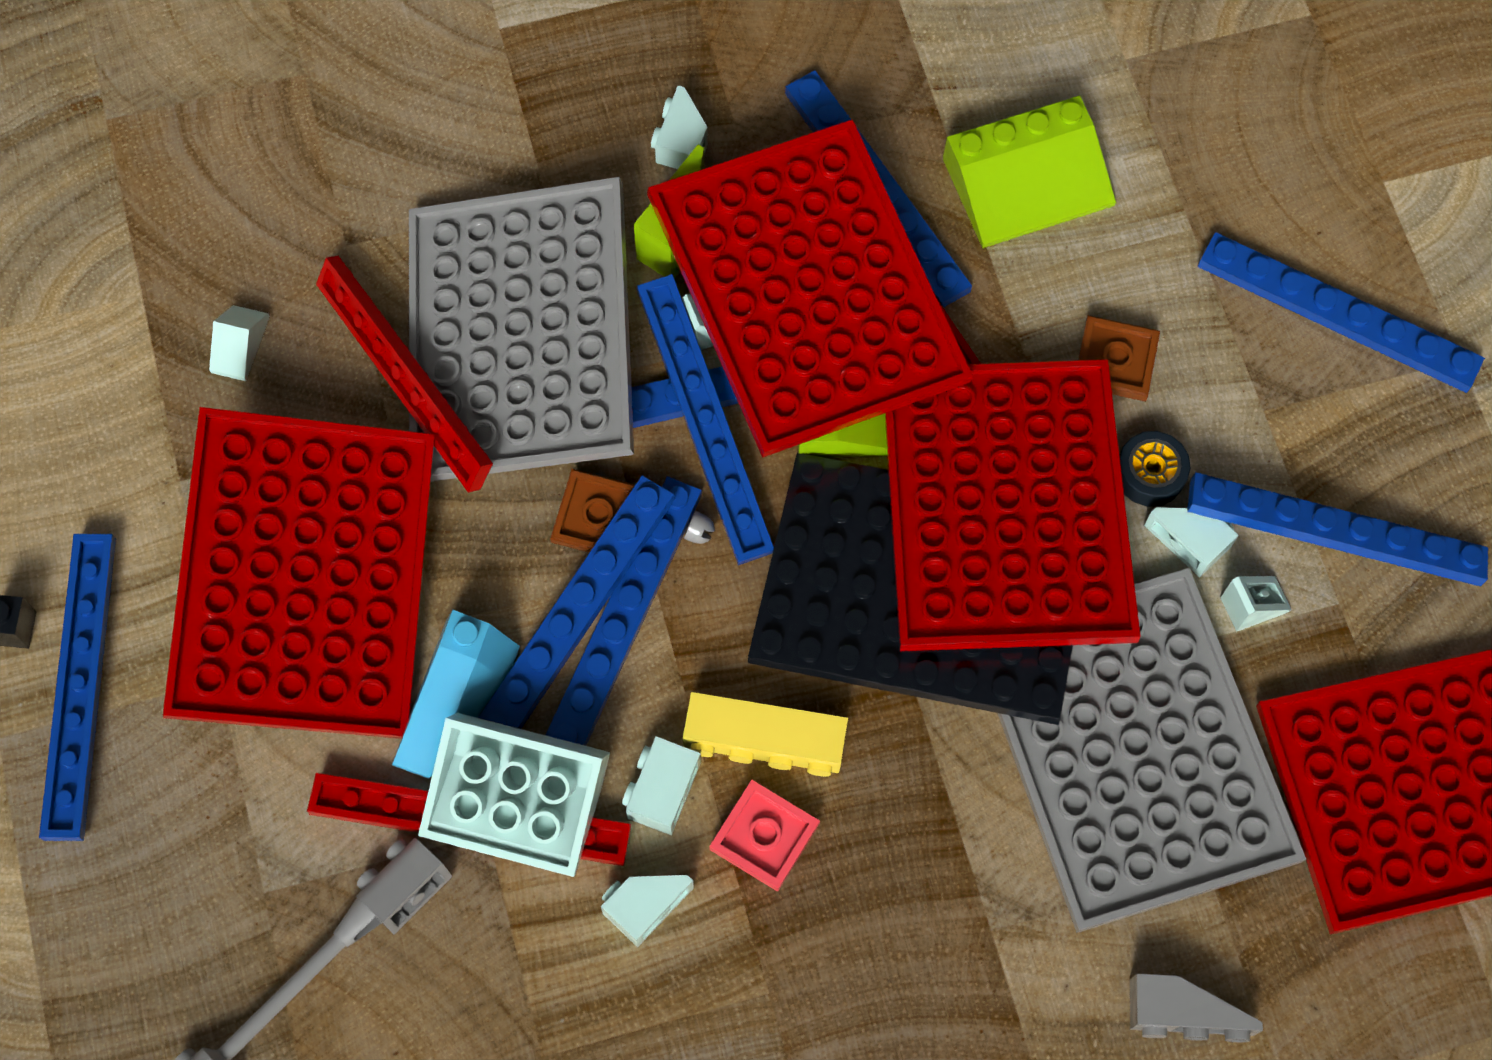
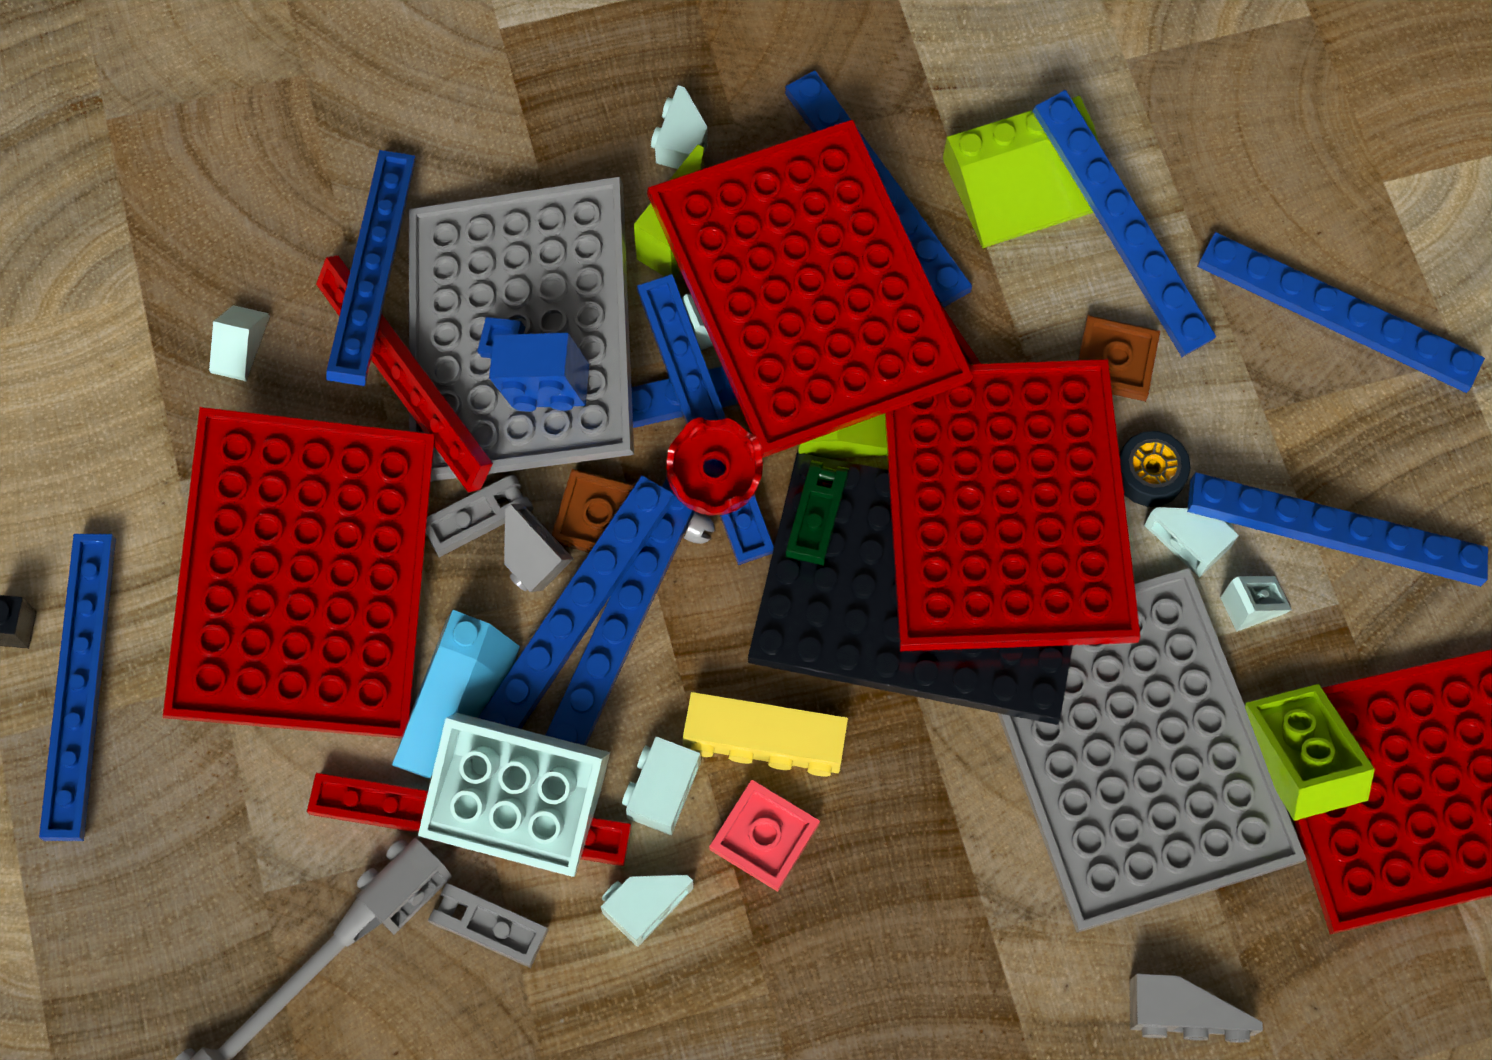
none -> blue plate [326,150,415,386]
none -> light grey plate [426,475,534,557]
none -> light grey plate [428,883,548,968]
none -> blue plate [477,317,526,358]
none -> blue brick [489,333,589,412]
none -> light grey slope [504,504,574,592]
none -> red plate [666,417,763,516]
none -> dark green plate [786,460,849,565]
none -> blue plate [1032,90,1216,358]
none -> lime slope [1245,684,1375,821]

